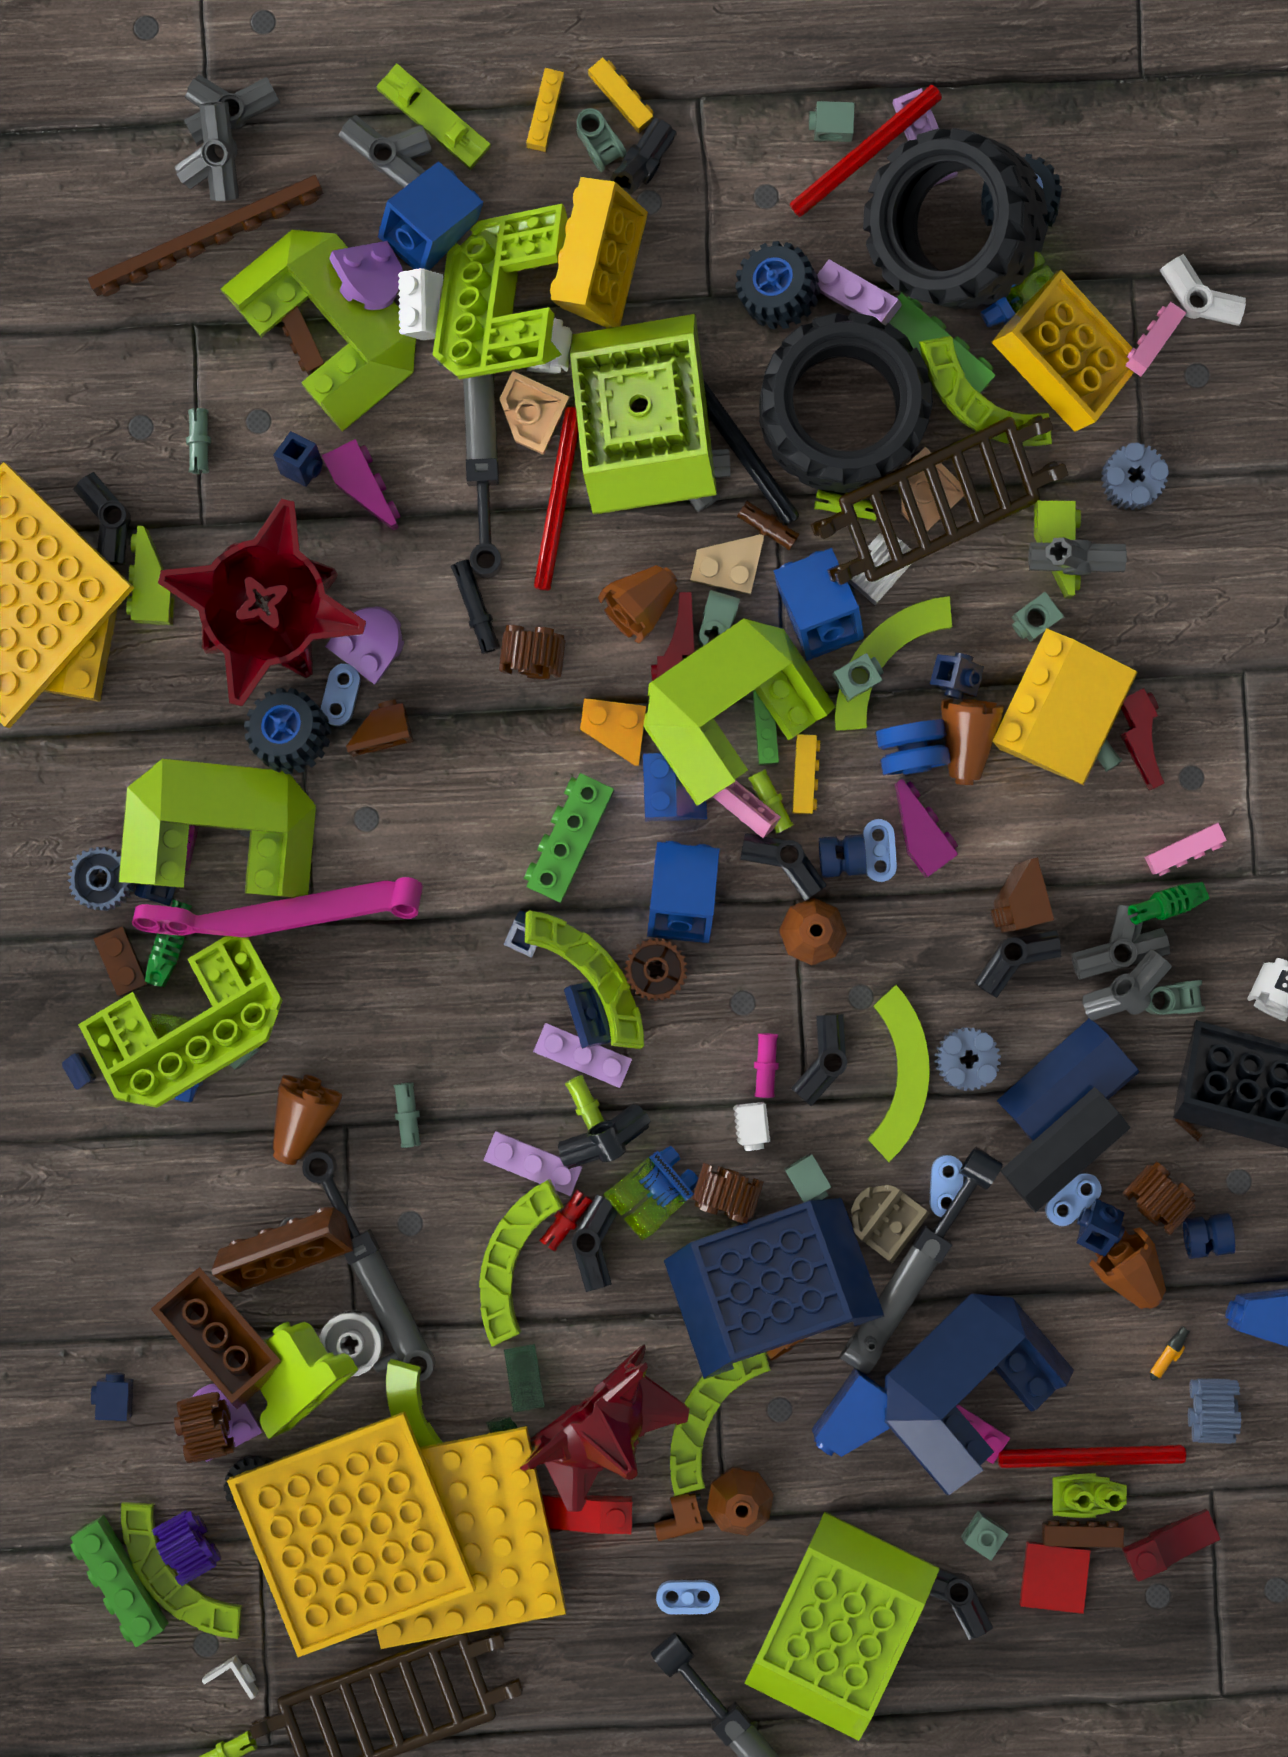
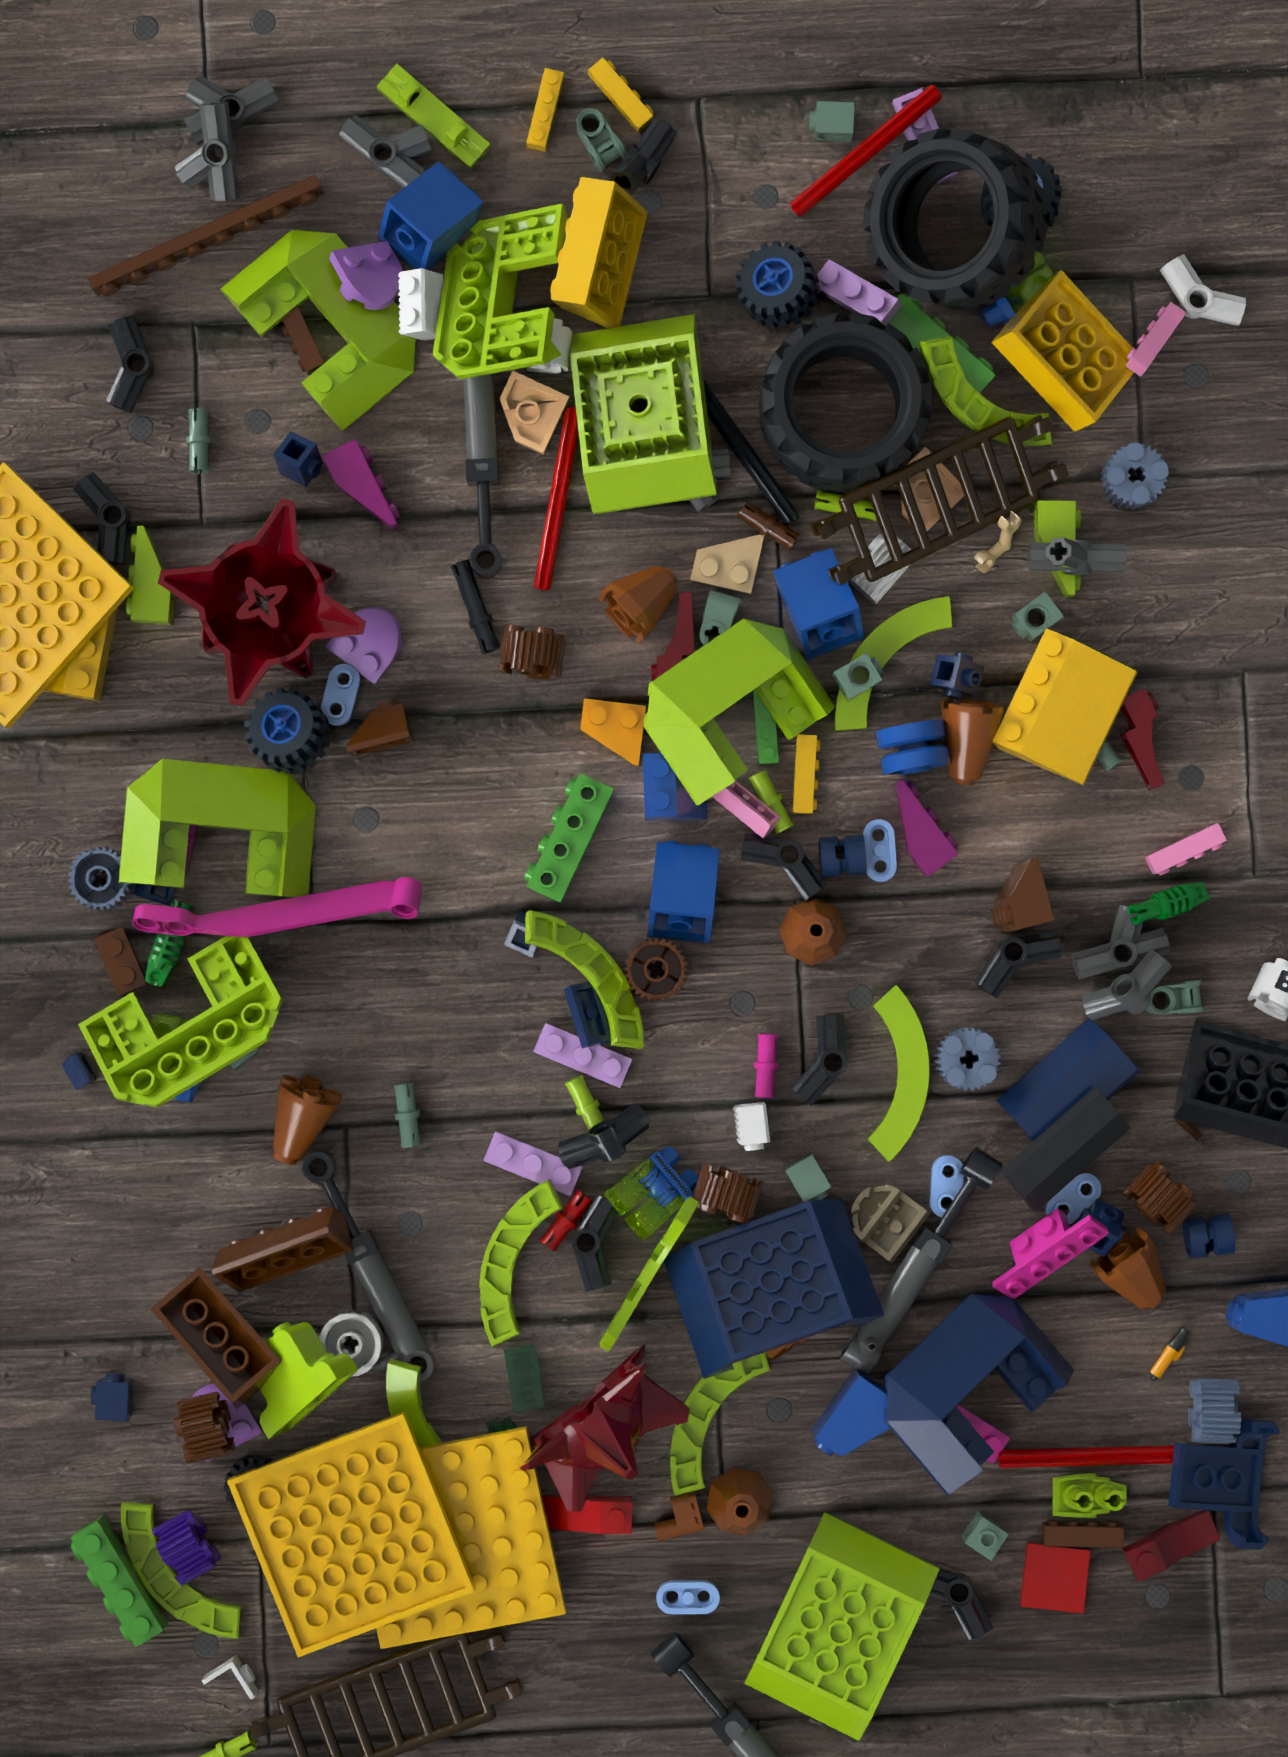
none -> black piece [106,316,154,414]
none -> lime tile [599,1197,699,1352]
none -> tan arm [974,511,1021,573]
none -> dark pink bracket [992,1208,1109,1299]
none -> dark blue piece [1168,1419,1280,1549]

